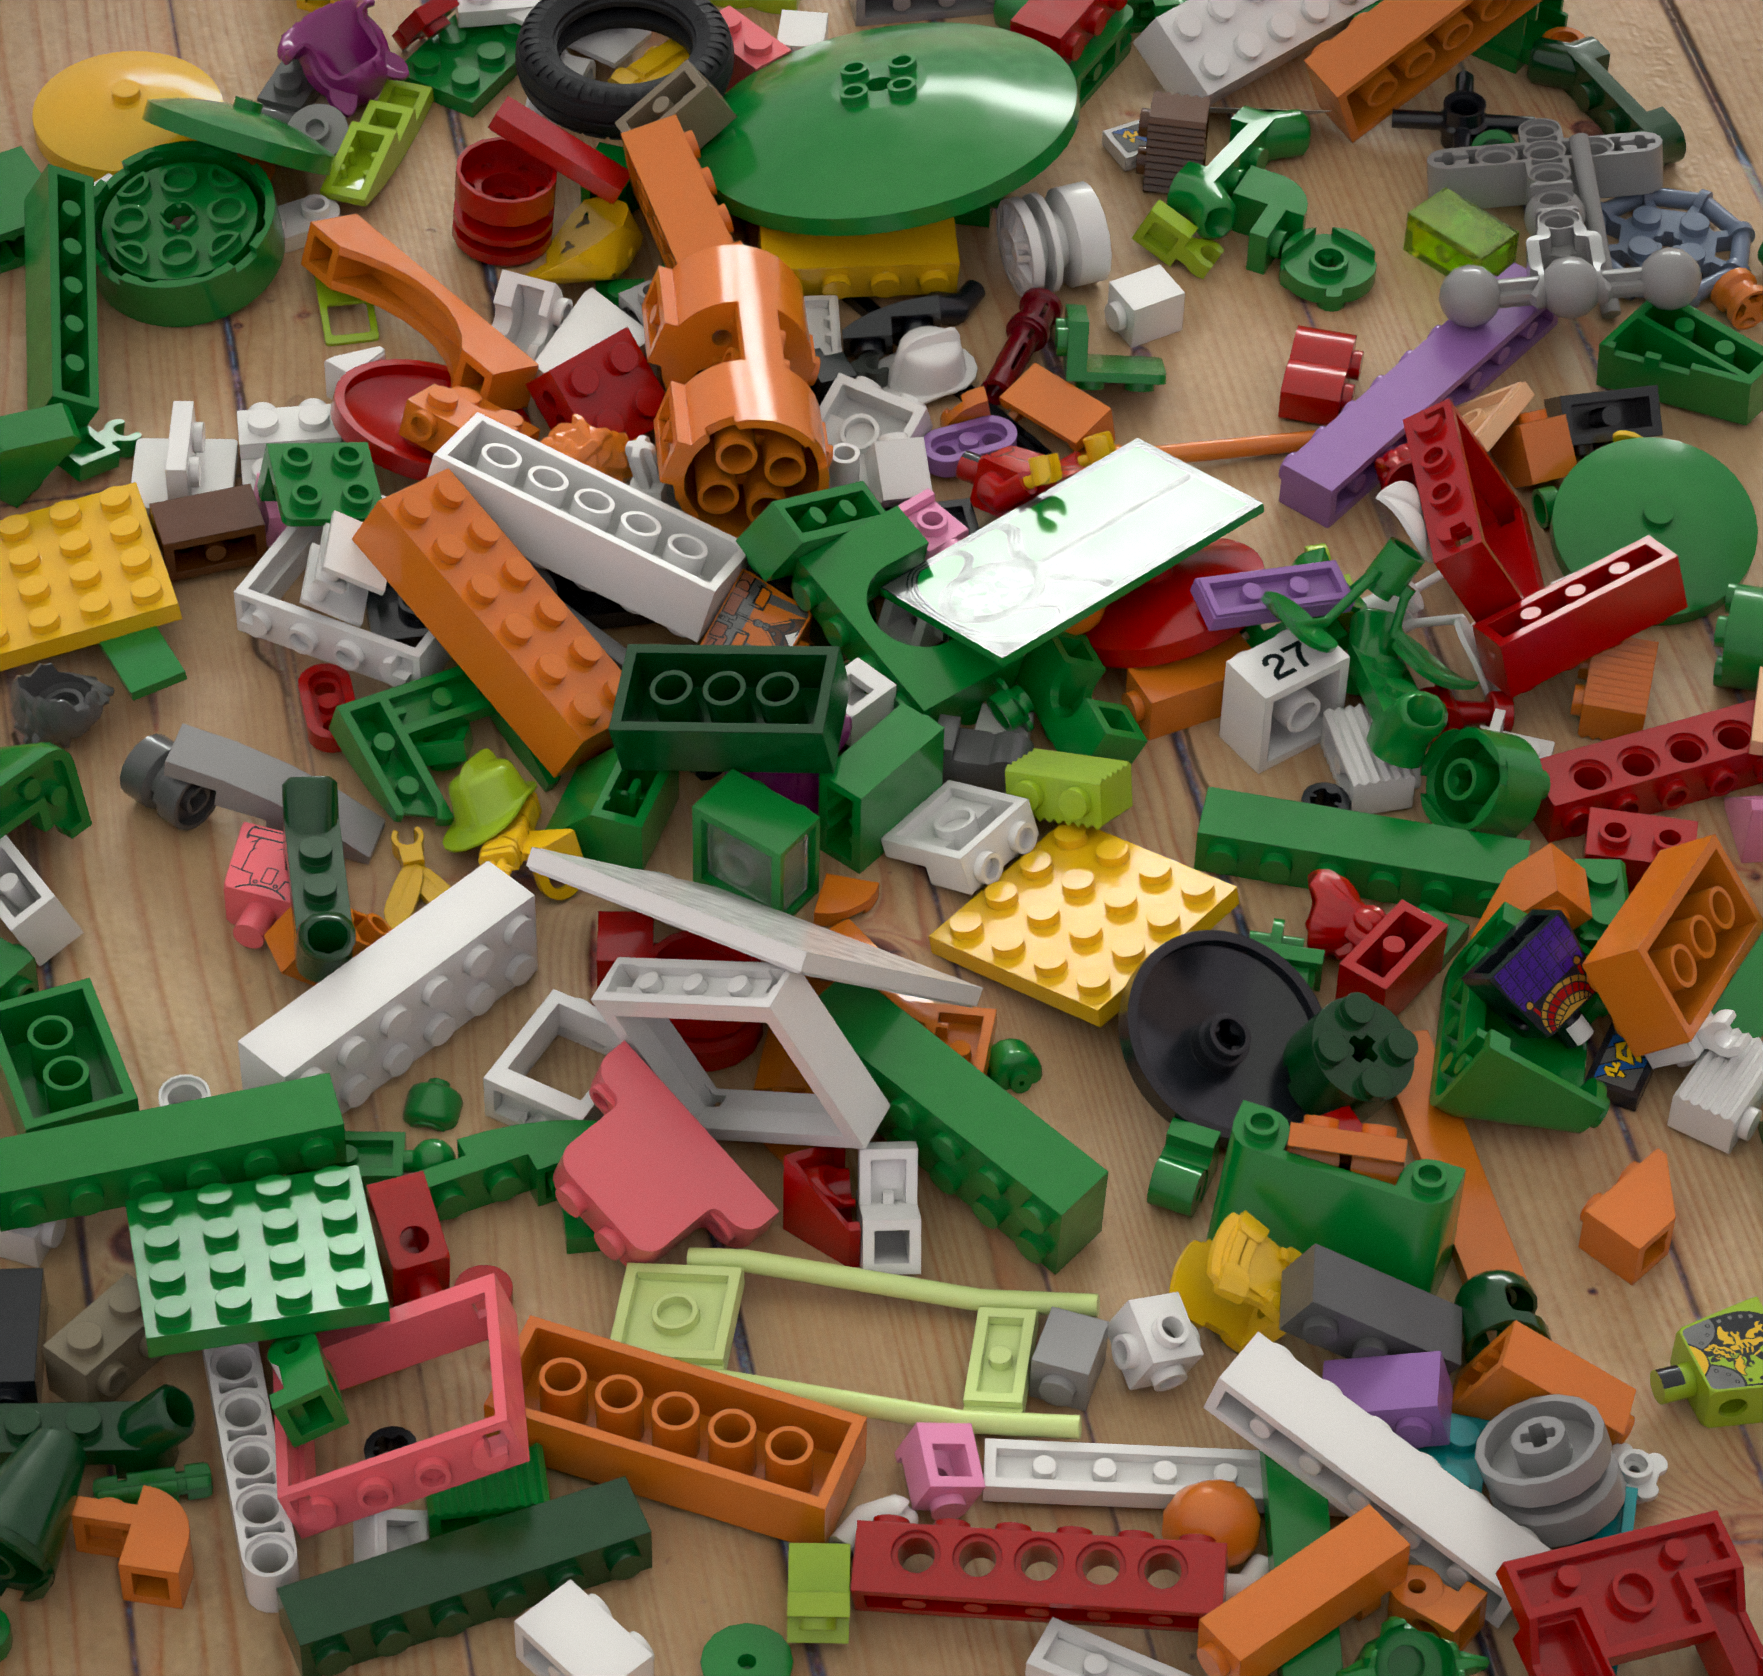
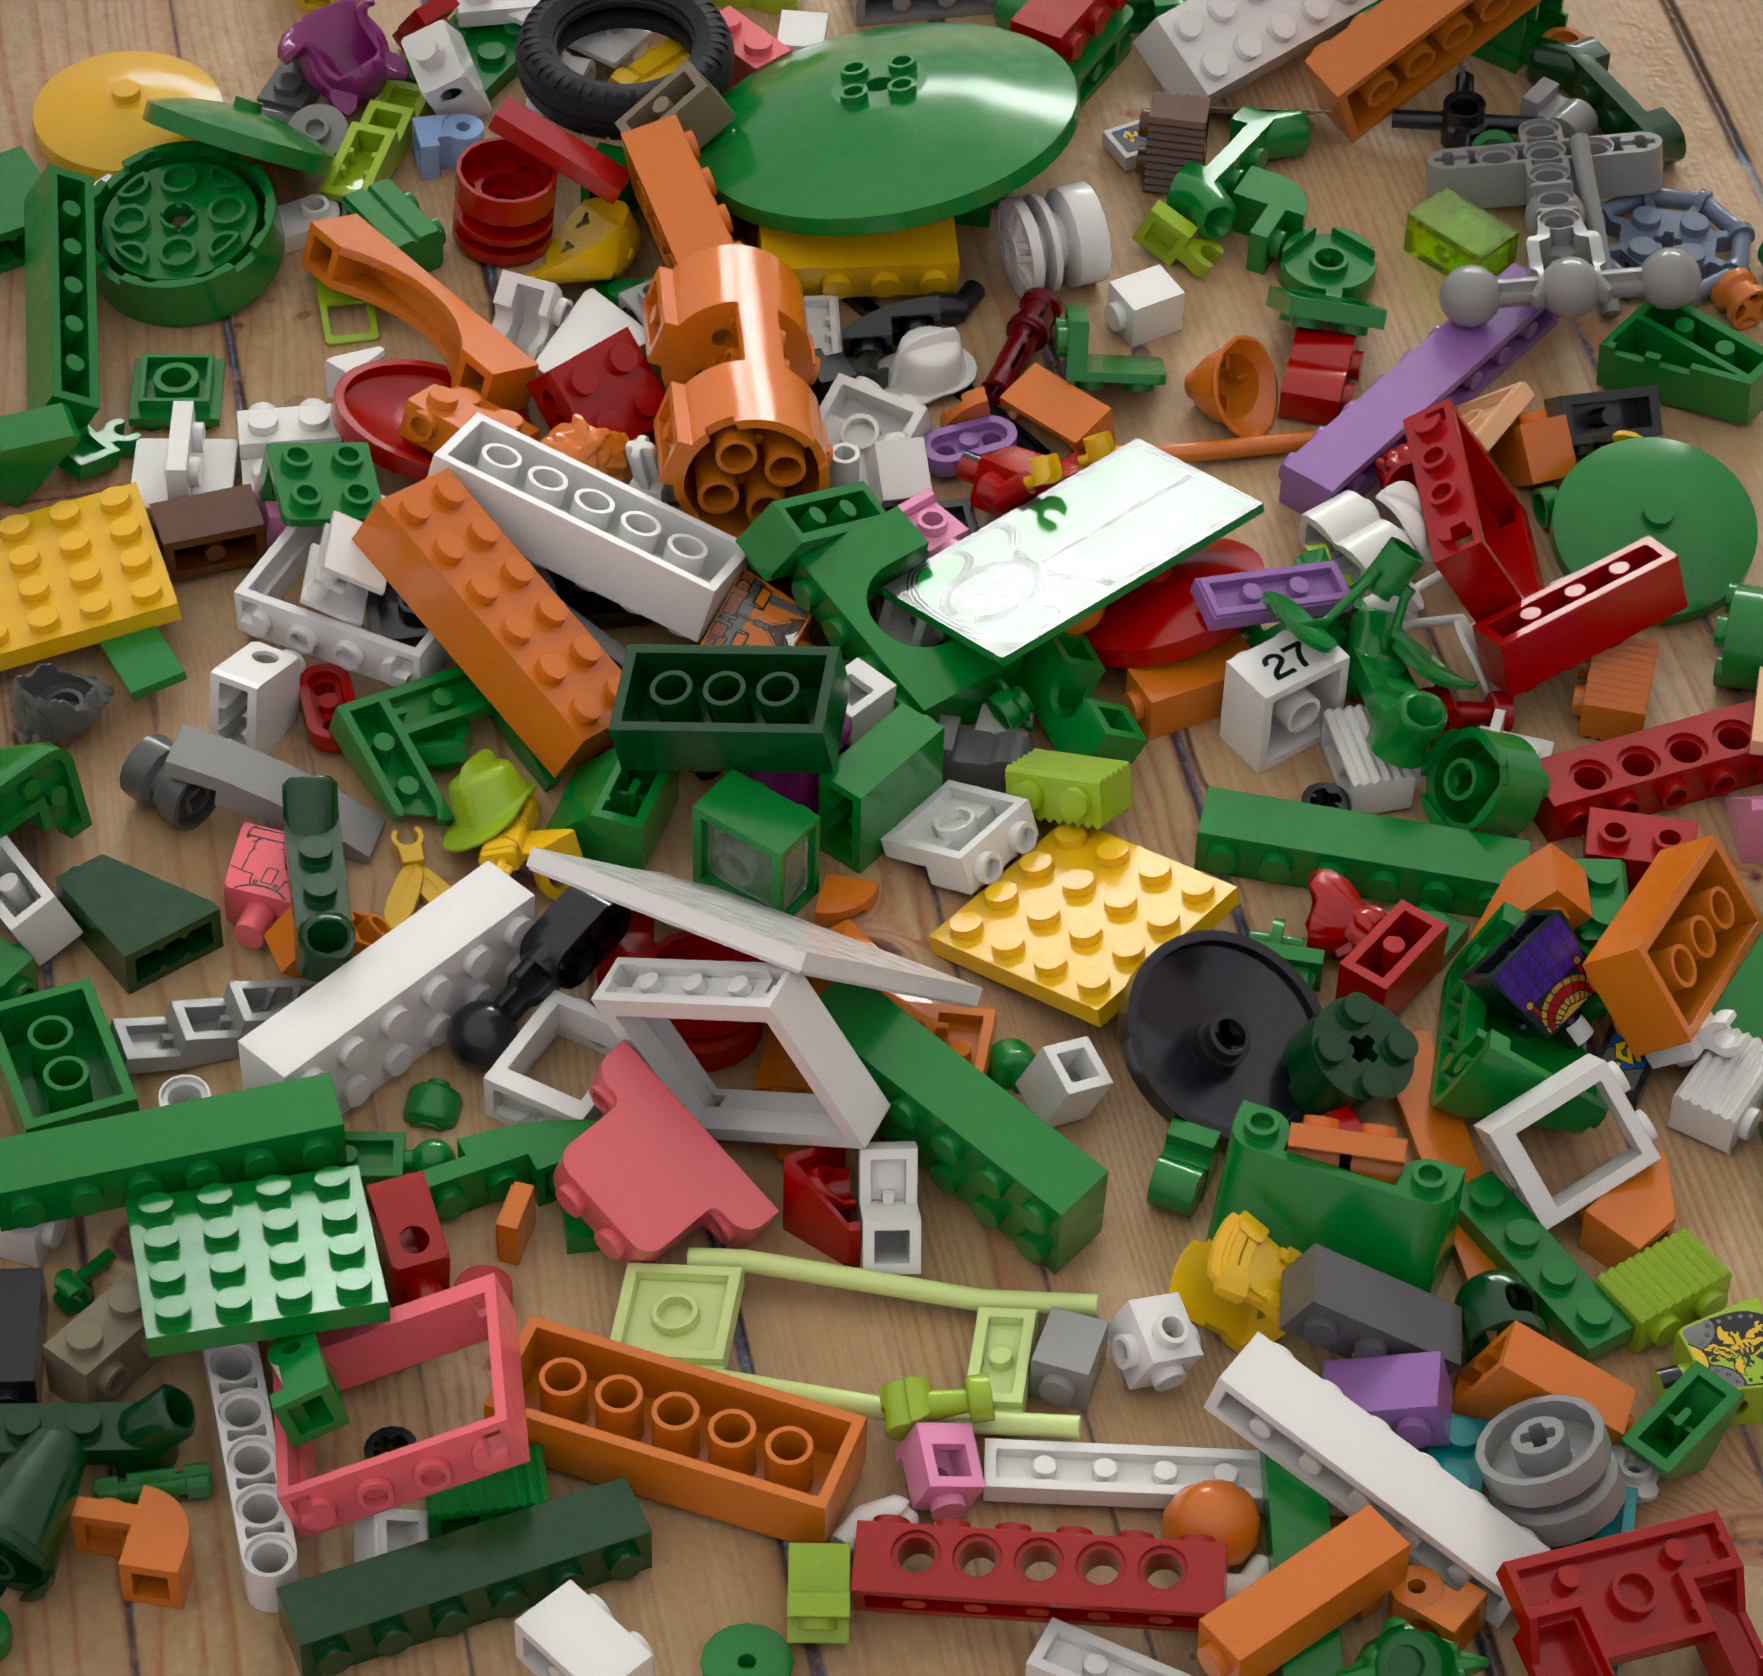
none -> green hand [53,1248,116,1316]
none -> dark green slope [55,854,224,994]
none -> light grey slope [110,978,318,1074]
none -> green piece [128,354,226,431]
none -> white torso [209,642,306,755]
none -> green brick [341,178,446,272]
none -> white torso [401,20,493,118]
none -> light blue leg [412,113,484,181]
none -> black beam [446,886,631,1072]
none -> orange tile [496,1181,536,1266]
none -> lime leg [878,1373,995,1441]
none -> white brick [1015,1036,1114,1127]
none -> orange hat [1184,335,1278,437]
none -> green plate [1266,286,1387,336]
none -> white brick [1298,490,1415,598]
none -> green plate [1458,1170,1635,1362]
none -> white window [1473,1053,1661,1230]
none -> light grey leg [1519,77,1598,138]
none -> lime brick [1596,1227,1732,1353]
none -> green slope [1620,1360,1744,1480]

